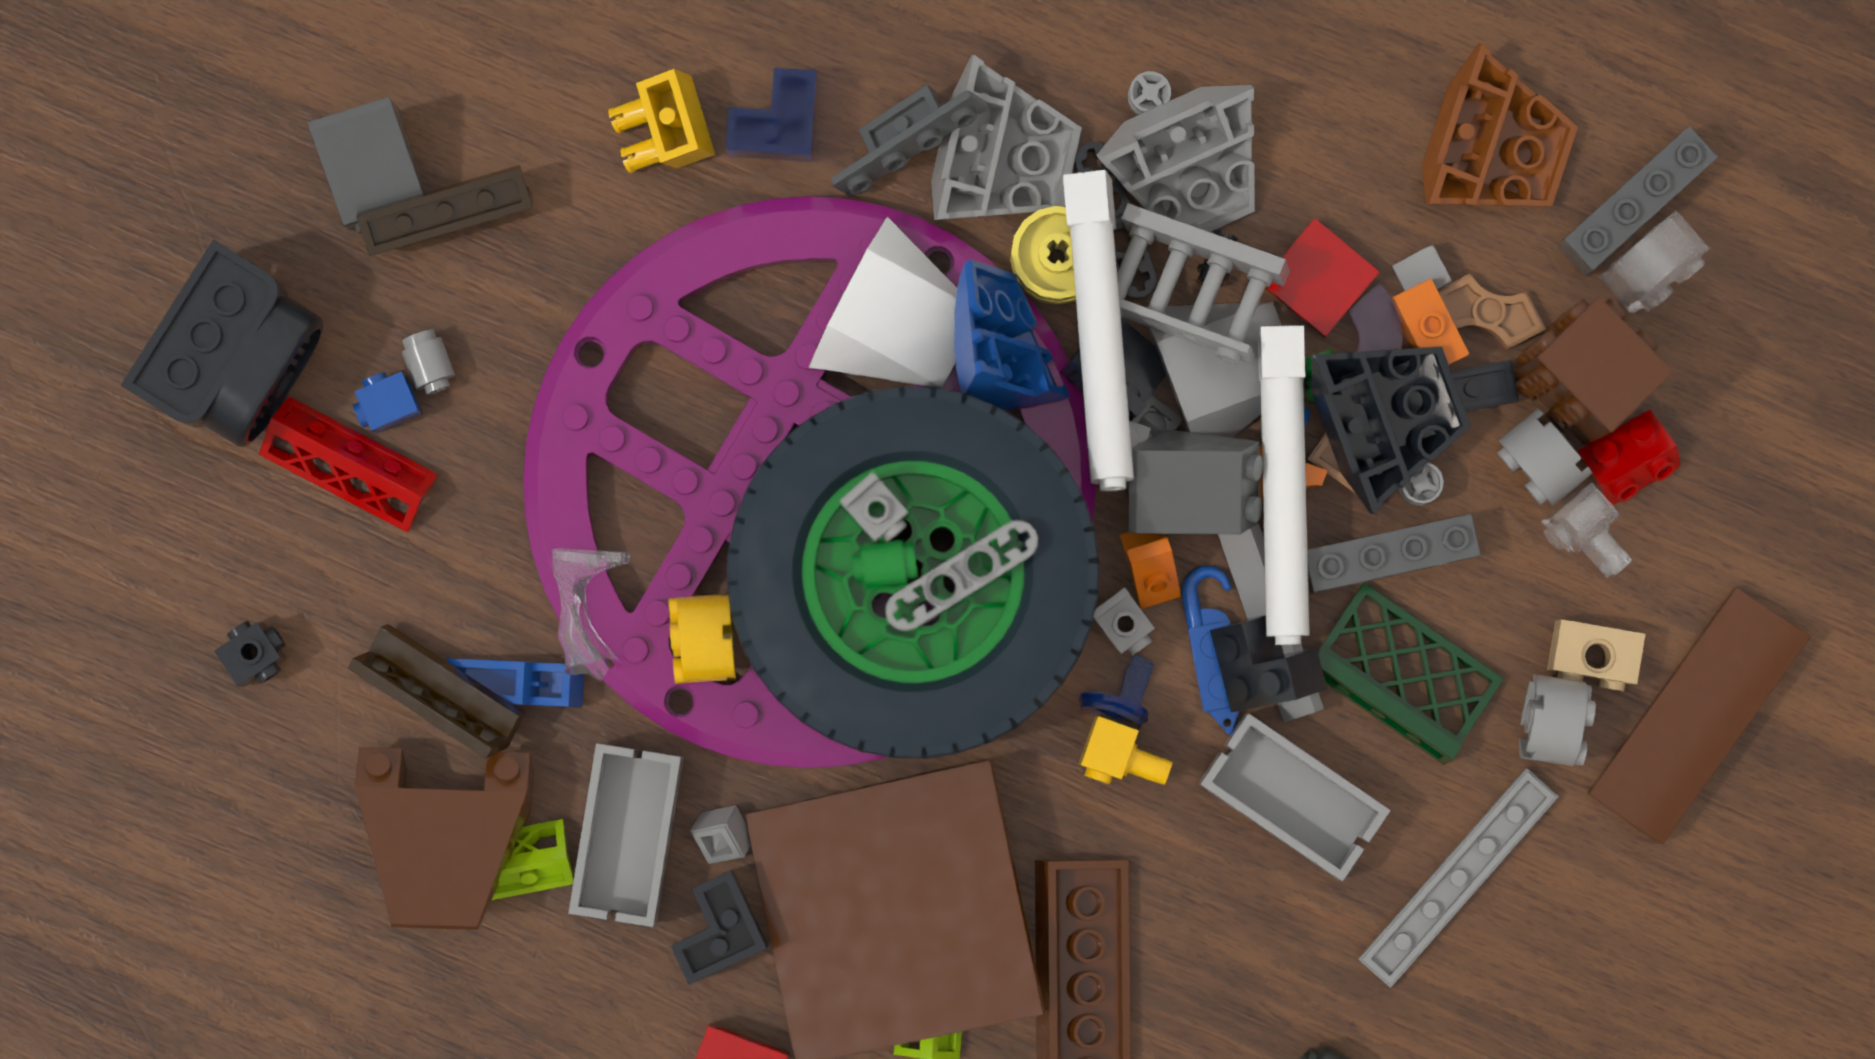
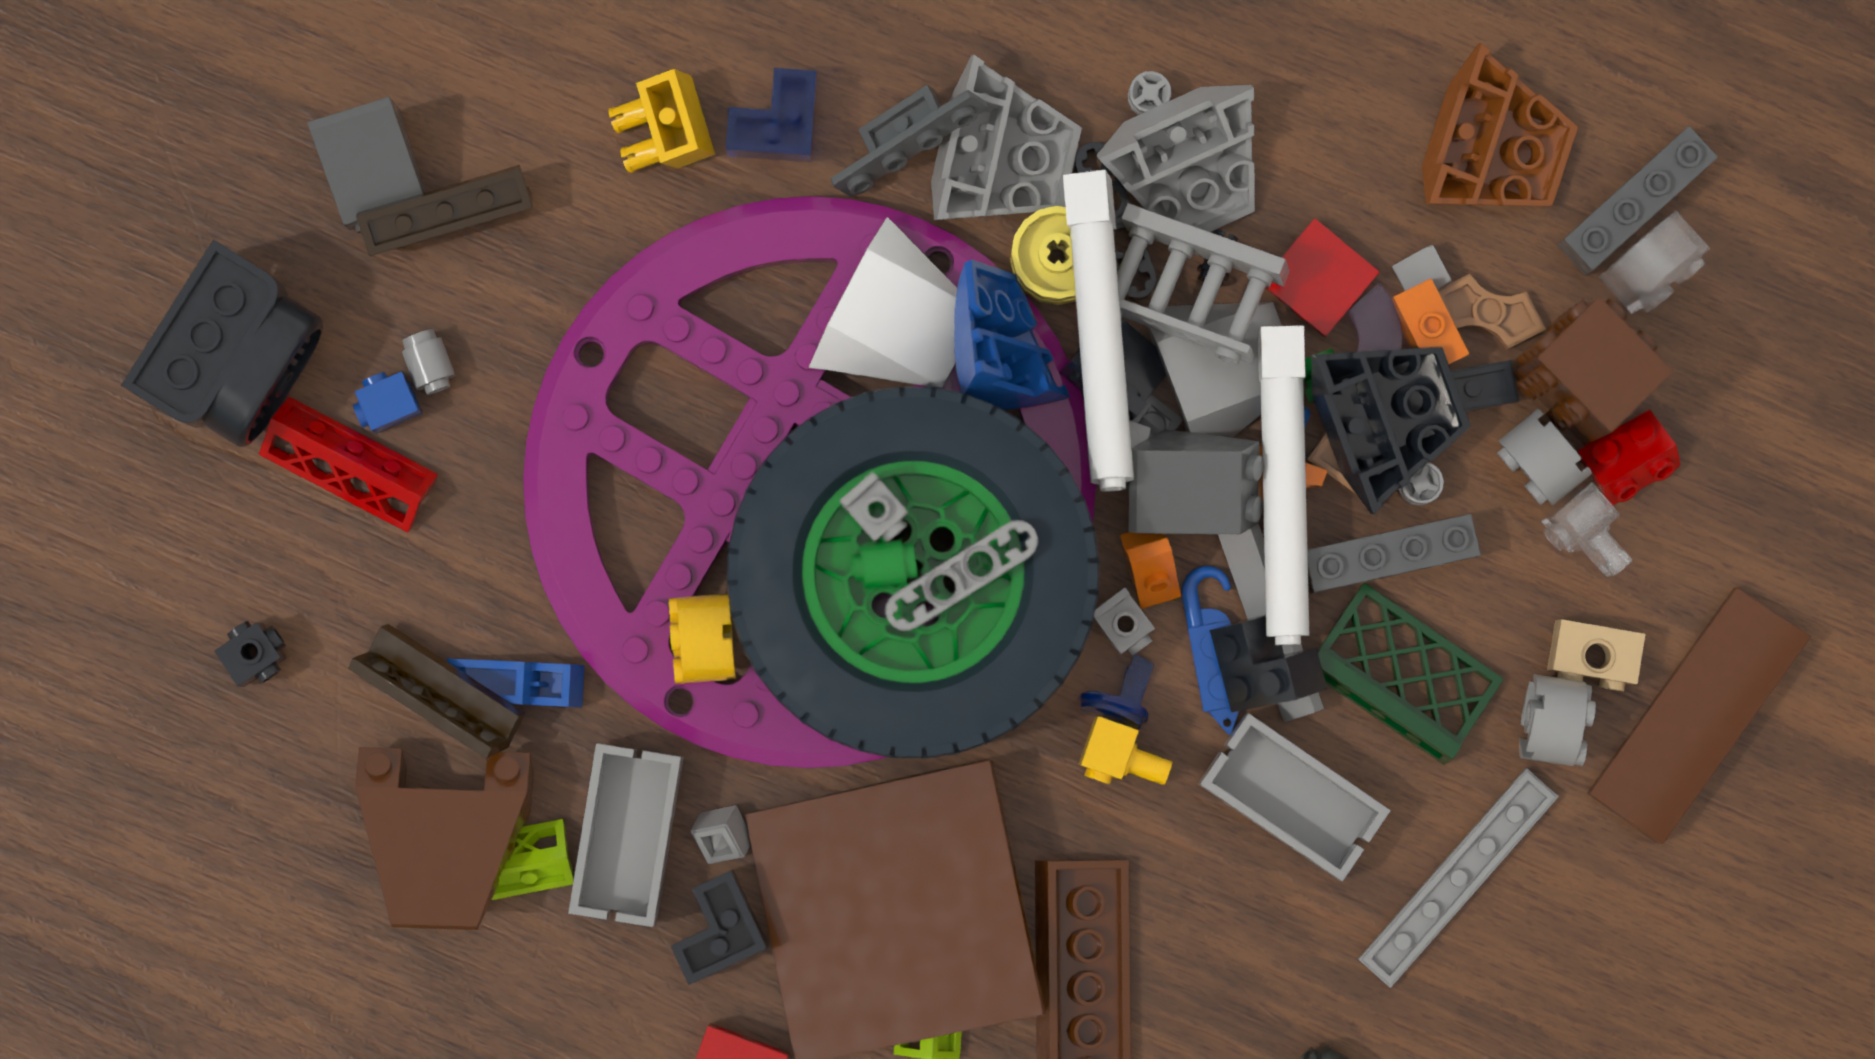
clear animal [552,548,630,681] -> none

